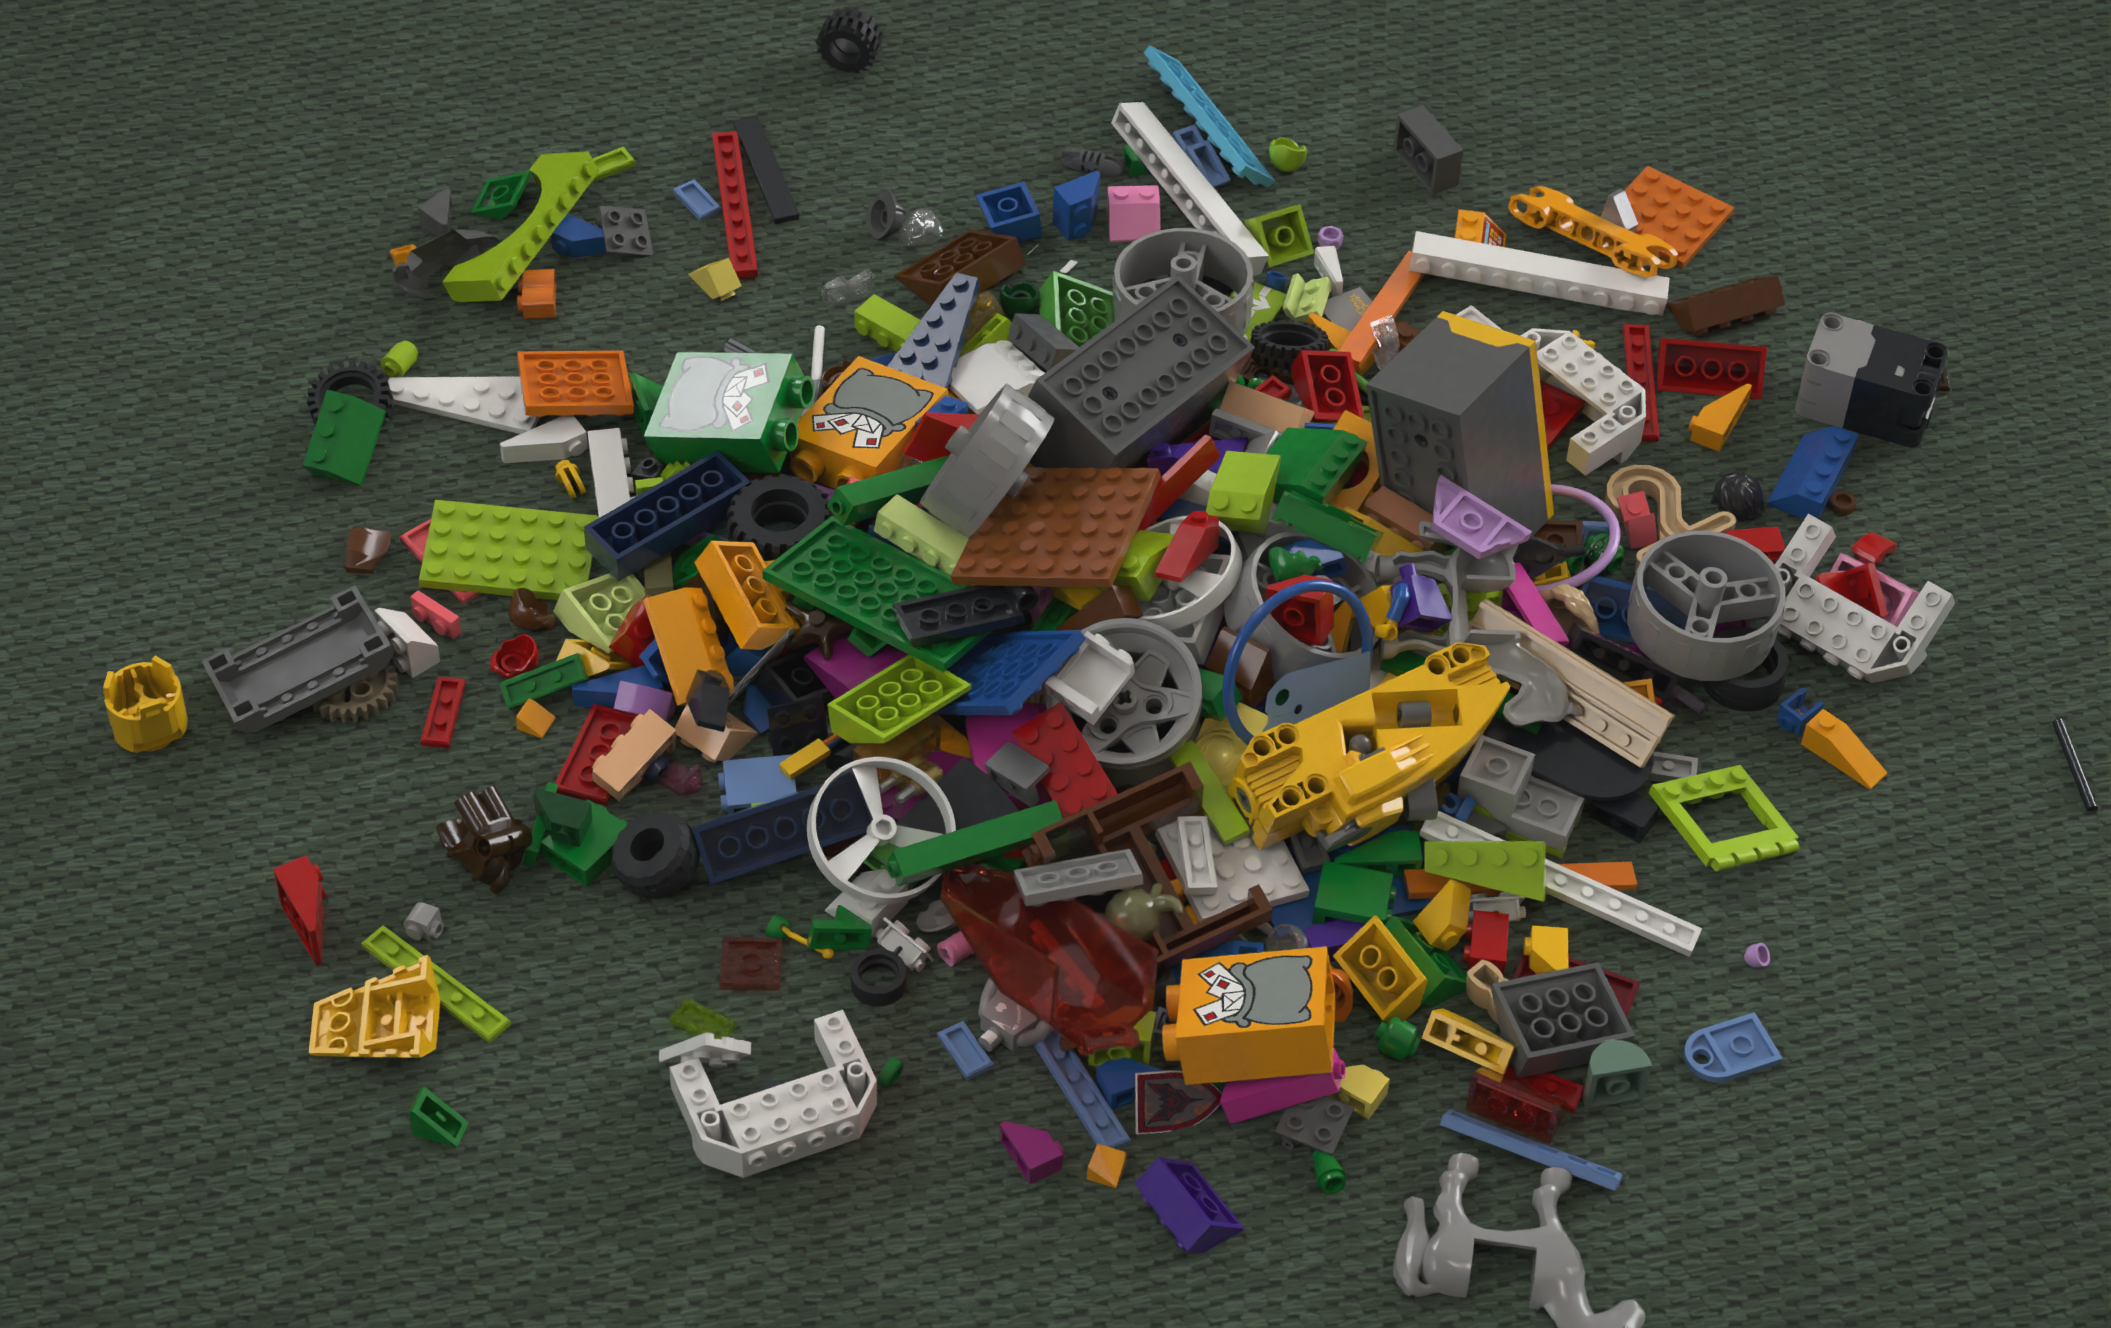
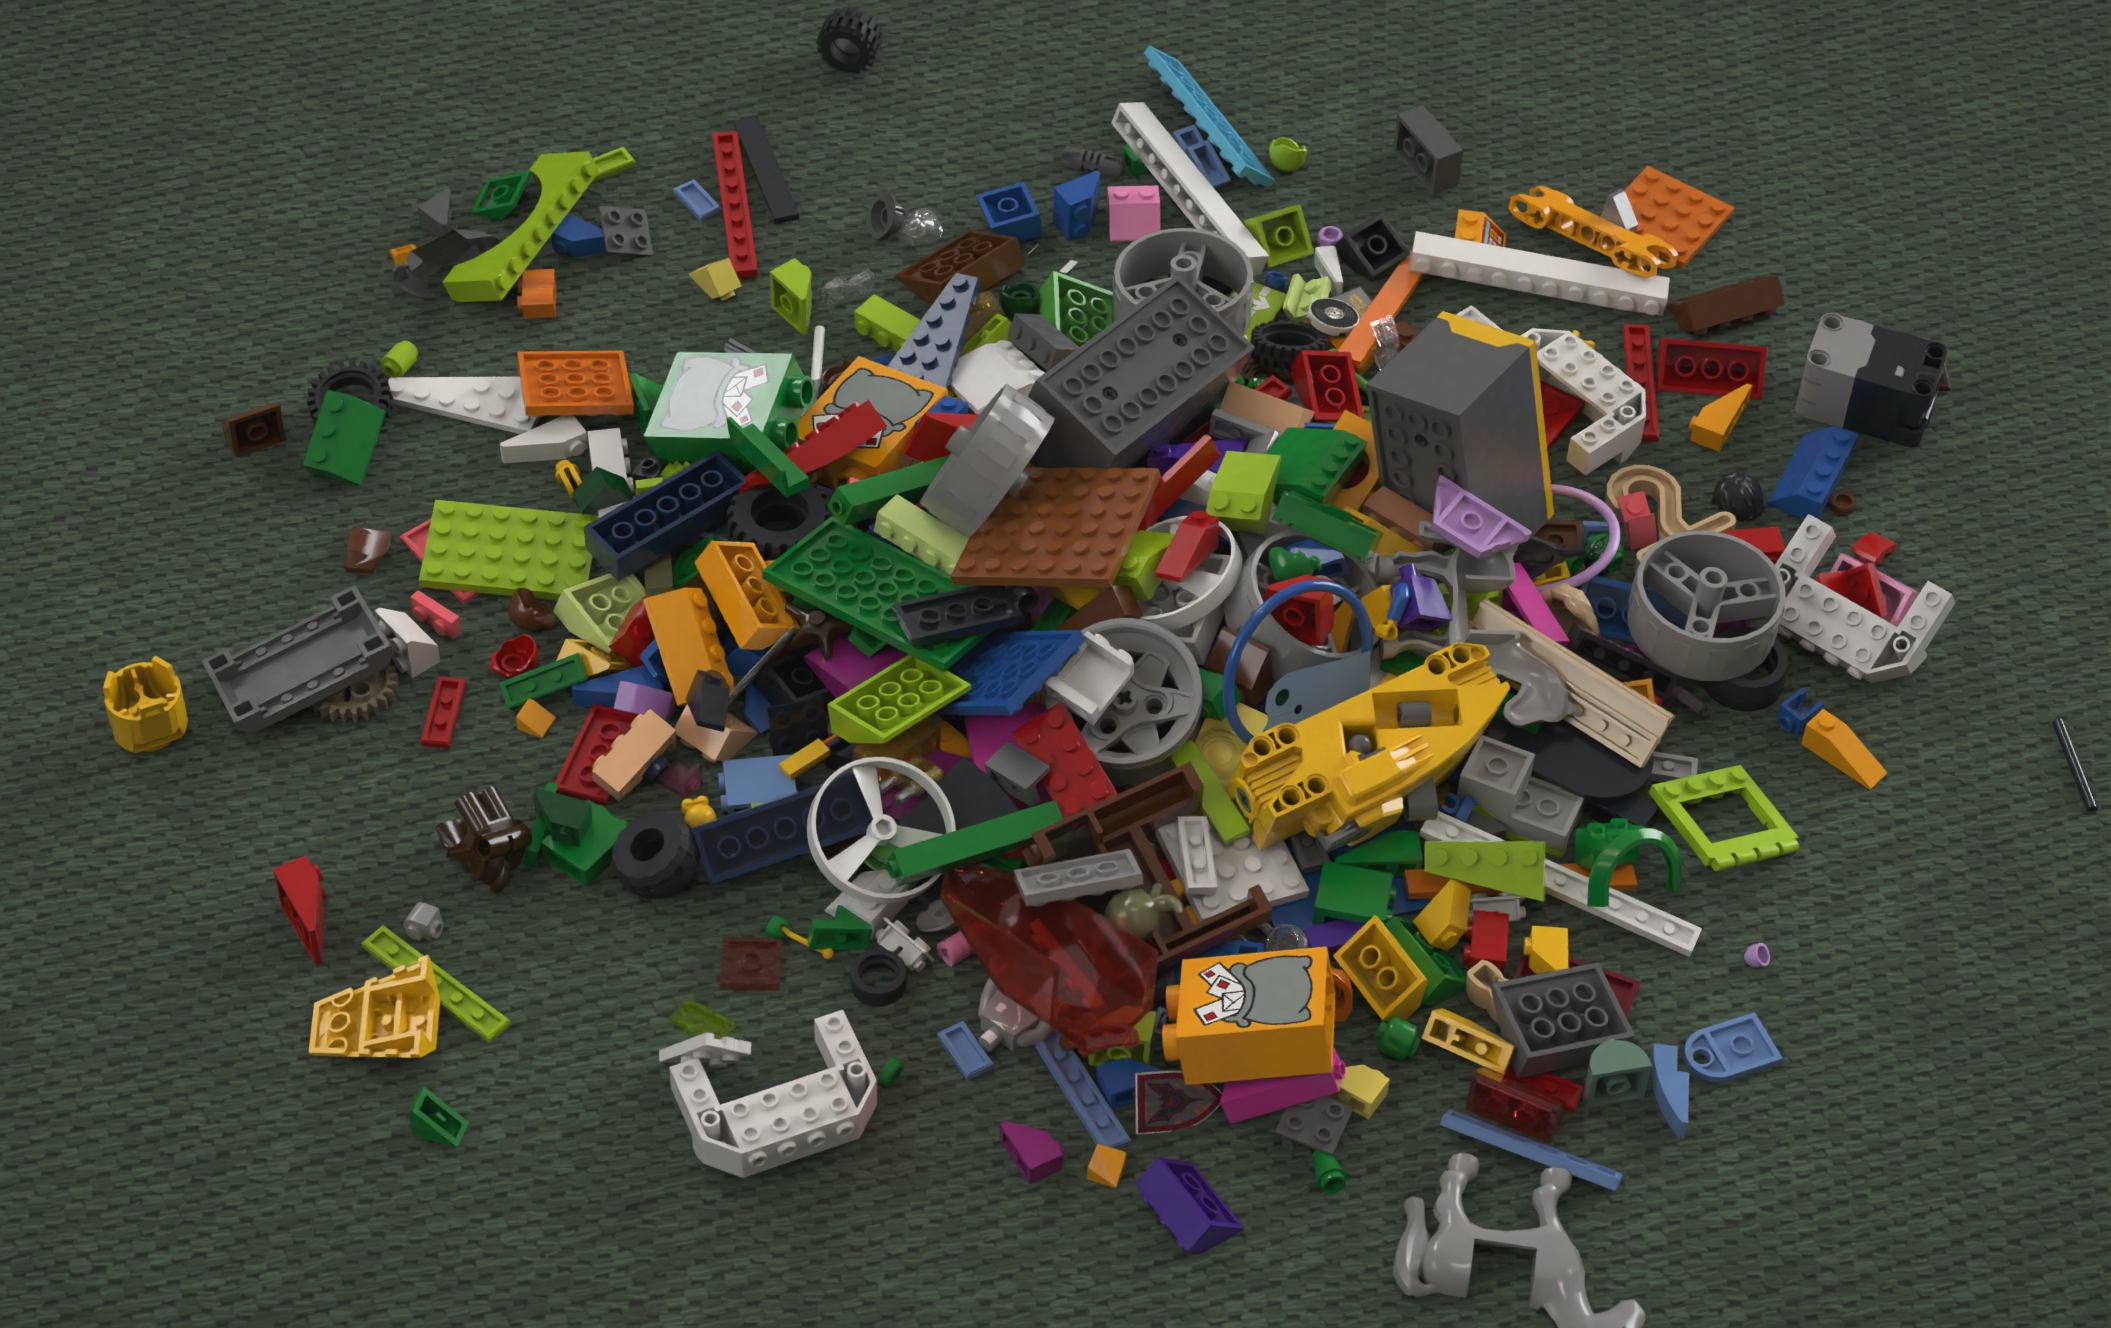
none -> reddish brown slope [221,402,286,457]
none -> dark green slope [572,466,634,515]
none -> yellow piece [681,796,717,828]
none -> green panel [726,416,810,498]
none -> red wedge [738,400,887,493]
none -> lime slope [770,258,812,335]
none -> tile [1307,298,1360,336]
none -> black slope [1334,212,1411,279]
none -> green piece [1575,818,1682,907]
none -> medium blue slope [1650,1044,1689,1138]

